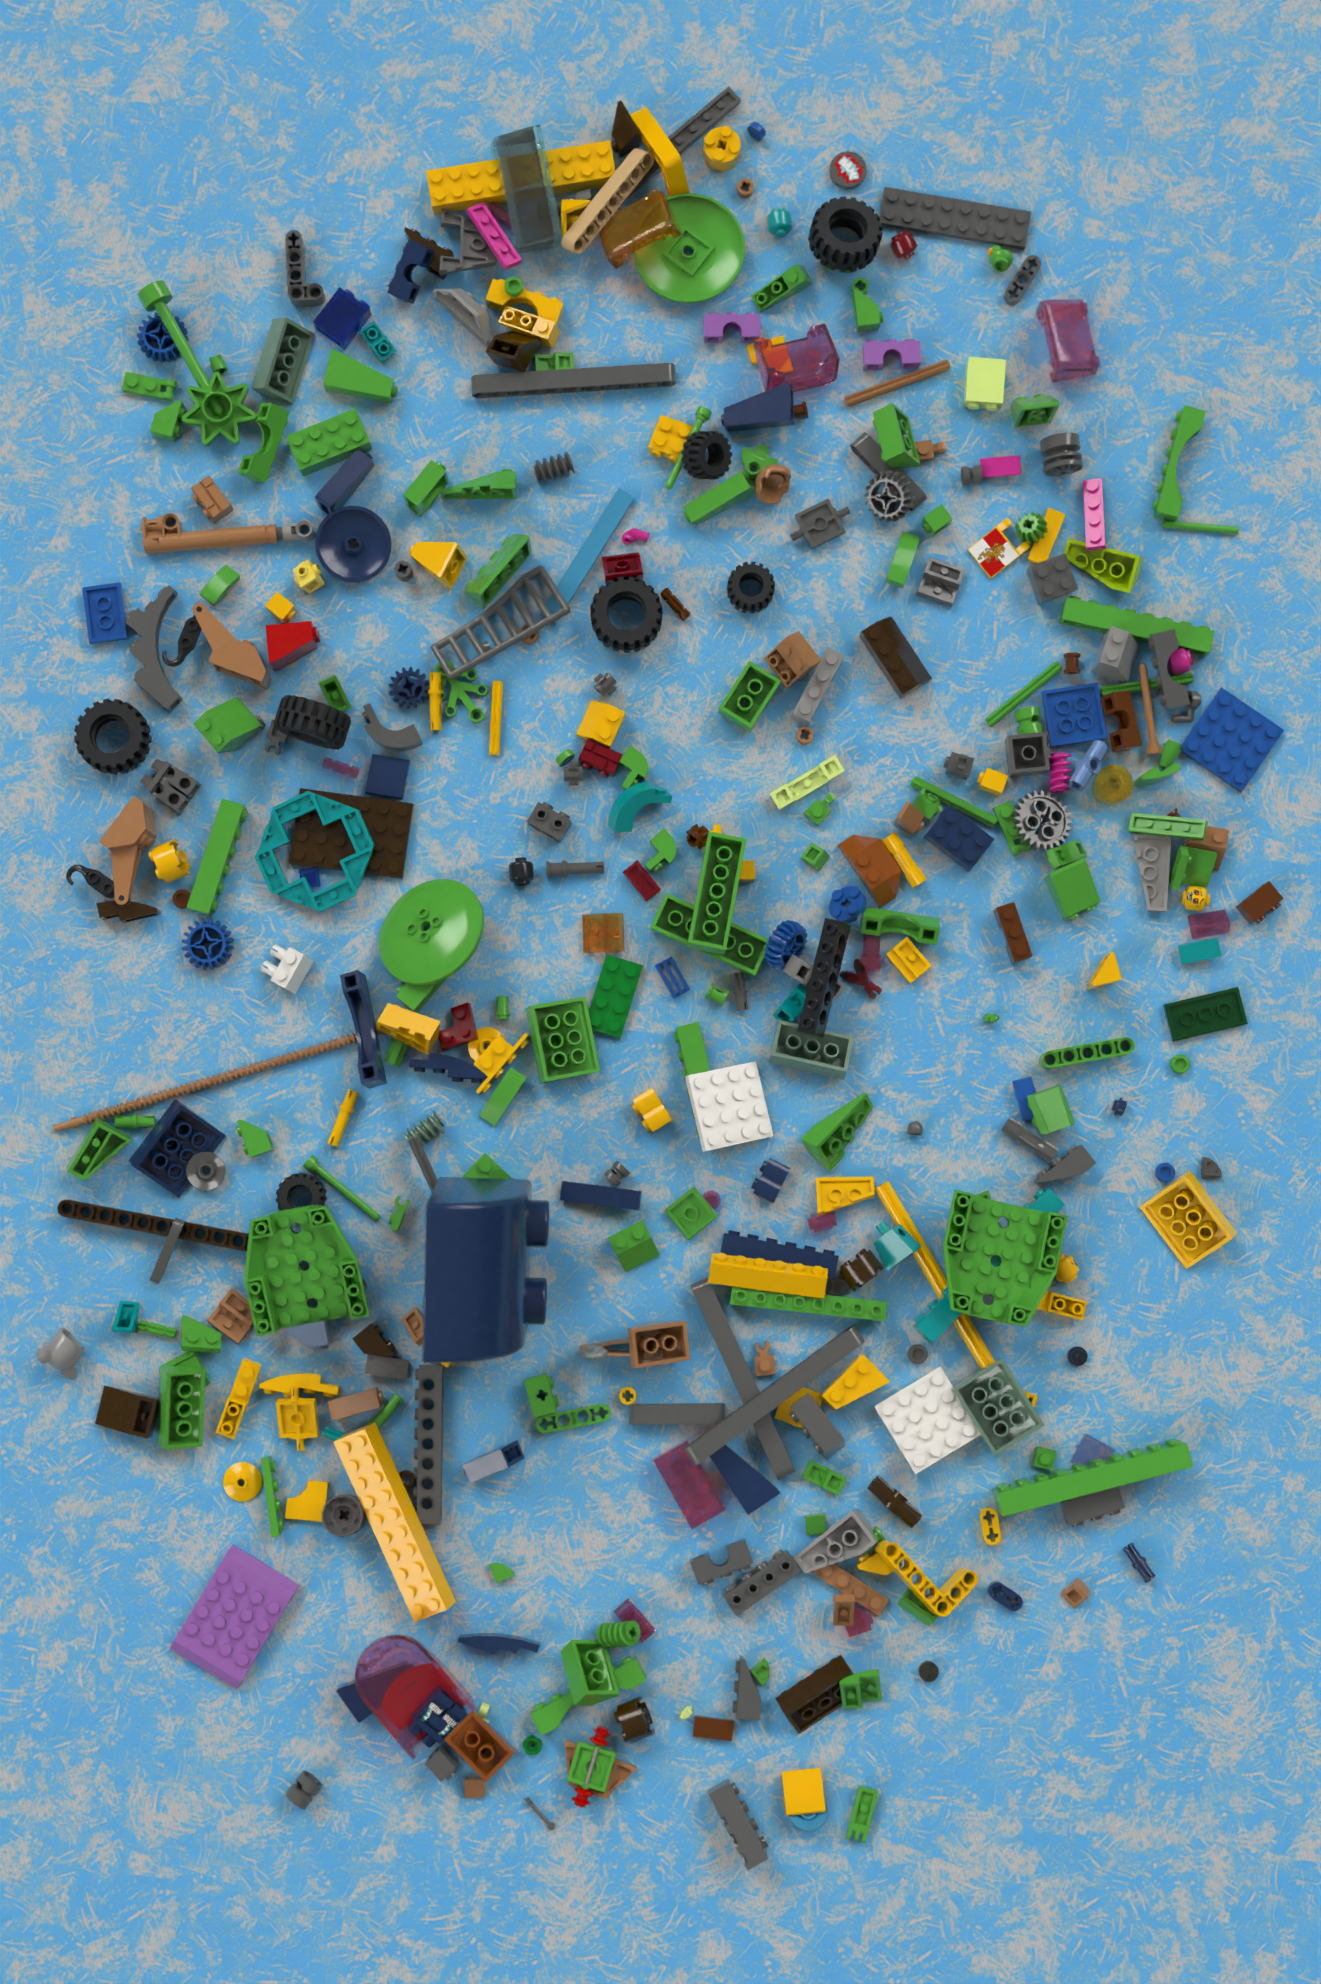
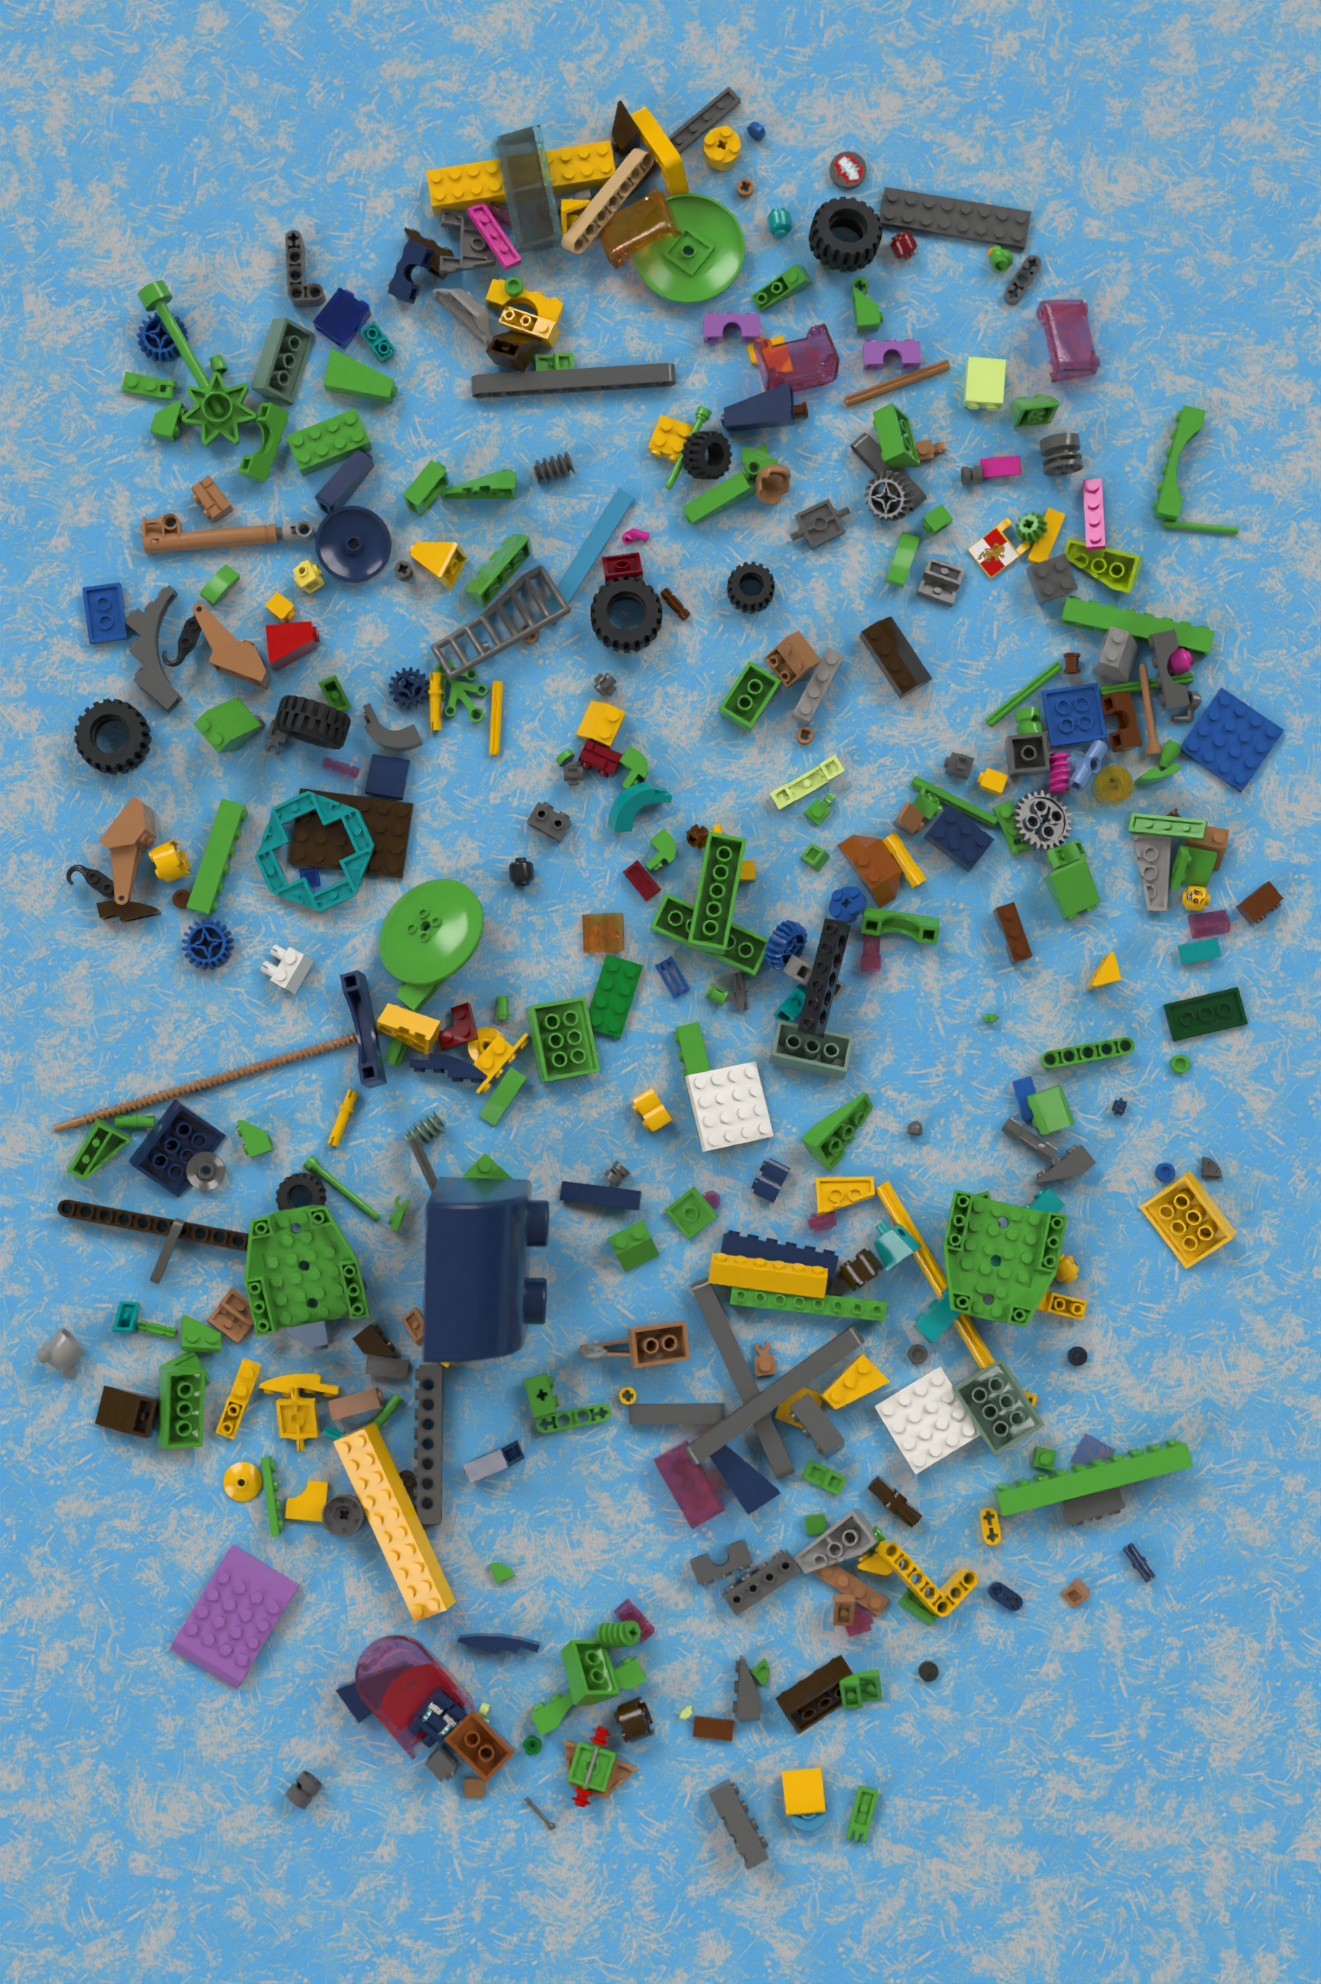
dark grey hips [140,759,201,815] -> none
dark grey pin [546,860,604,878] -> none
dark red piece [840,959,882,999] -> none
yellow plate [885,937,931,984] -> none

